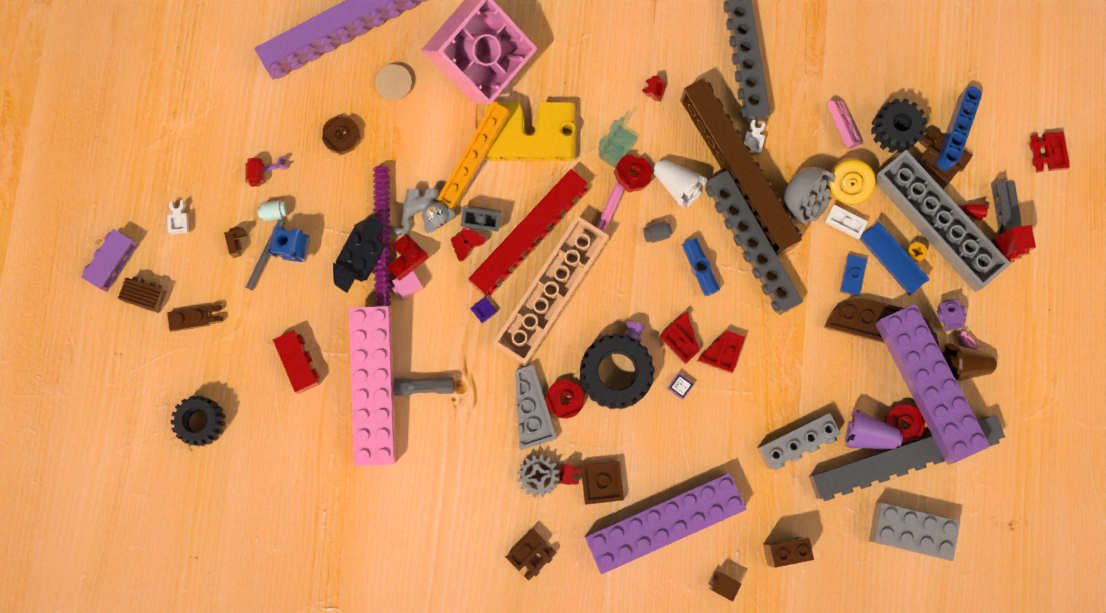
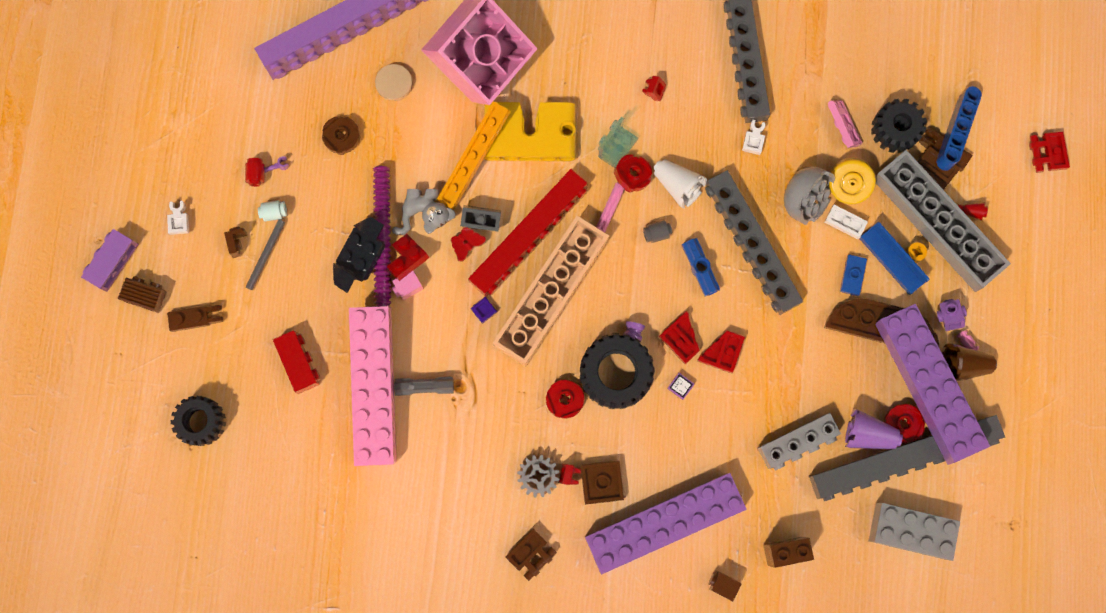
blue brick [267,226,310,262] -> none
light grey wing [515,365,557,451] -> none
reddish brown brick [680,78,802,257] -> none
dark grey panel [991,179,1022,235] -> none
red brick [991,225,1036,263] -> none

